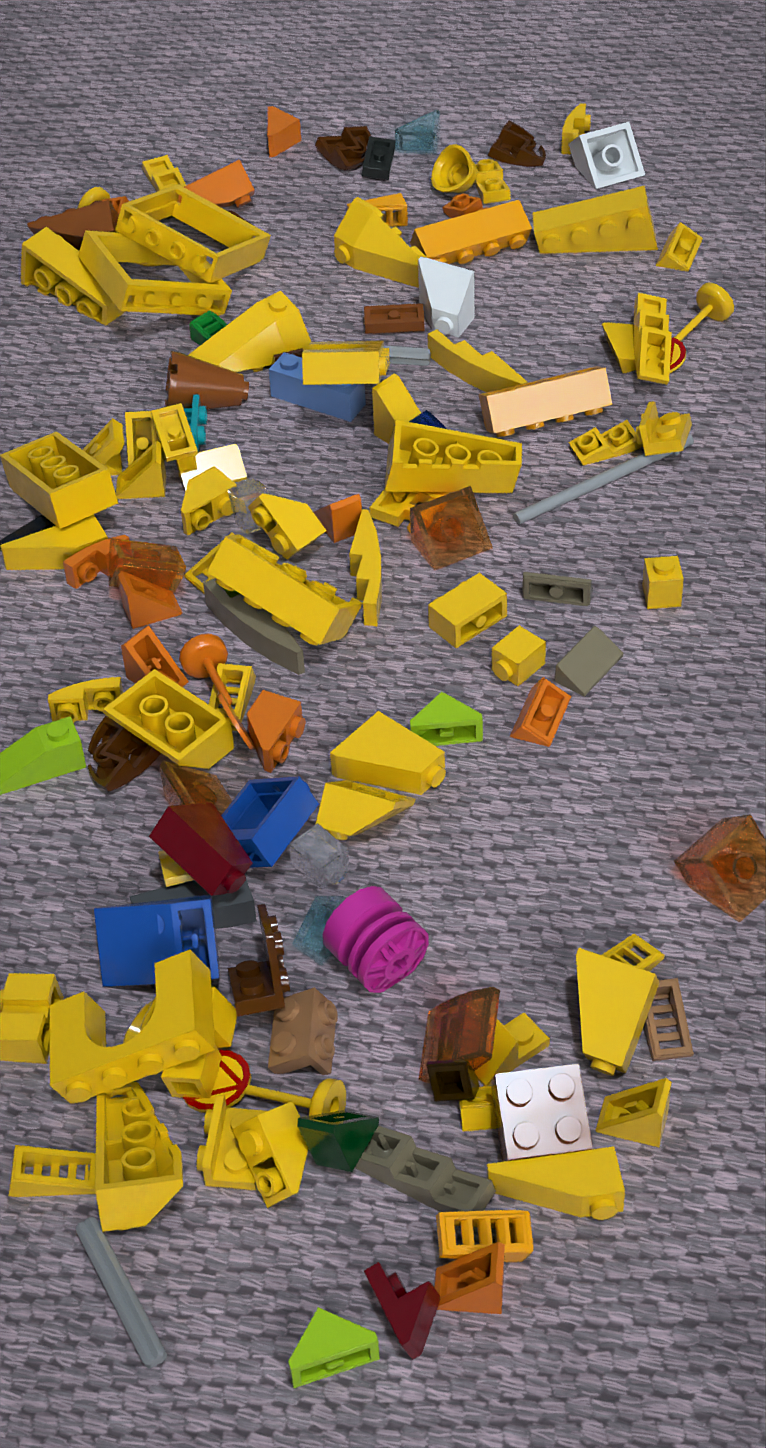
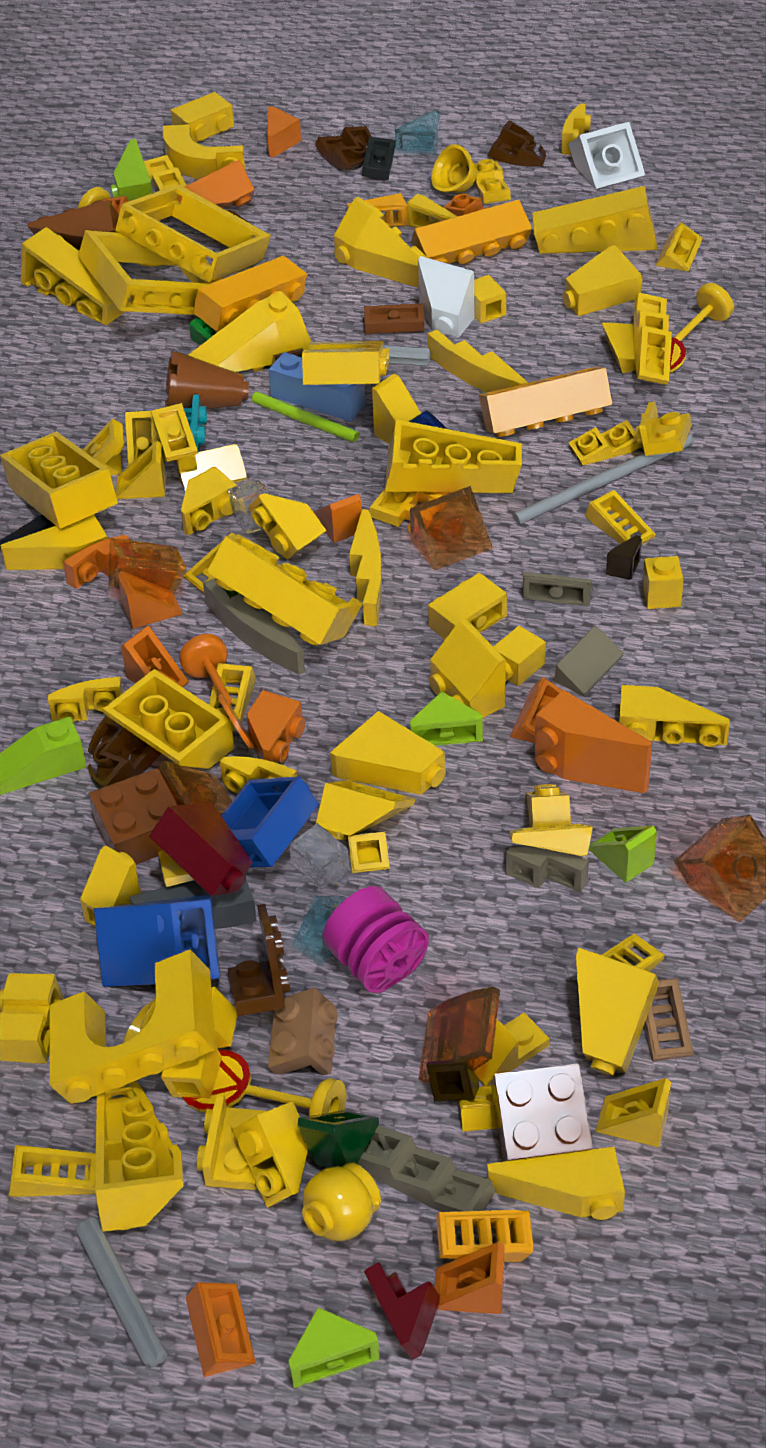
none -> yellow slope [80,845,141,927]
none -> dark orange brick [88,768,177,865]
none -> lime slope [110,138,152,201]
none -> yellow arch [163,124,245,179]
none -> yellow brick [170,92,234,142]
none -> orange slope [186,1282,256,1377]
none -> light orange brick [193,255,307,332]
none -> yellow slope [220,756,297,794]
none -> lime bar [251,391,360,443]
none -> yellow piece [302,1163,381,1242]
none -> yellow slope [347,832,390,873]
none -> yellow slope [407,193,458,228]
none -> yellow slope [429,618,506,718]
none -> yellow brick [474,275,506,324]
none -> dark tan slope [506,847,589,893]
none -> yellow slope [509,823,593,857]
none -> yellow slope [526,784,571,828]
none -> orange slope [535,690,652,793]
none -> yellow slope [562,245,642,316]
none -> yellow slope [585,490,656,544]
none -> lime slope [588,825,657,883]
none -> dark brown slope [606,535,642,580]
none -> yellow slope [619,685,730,747]

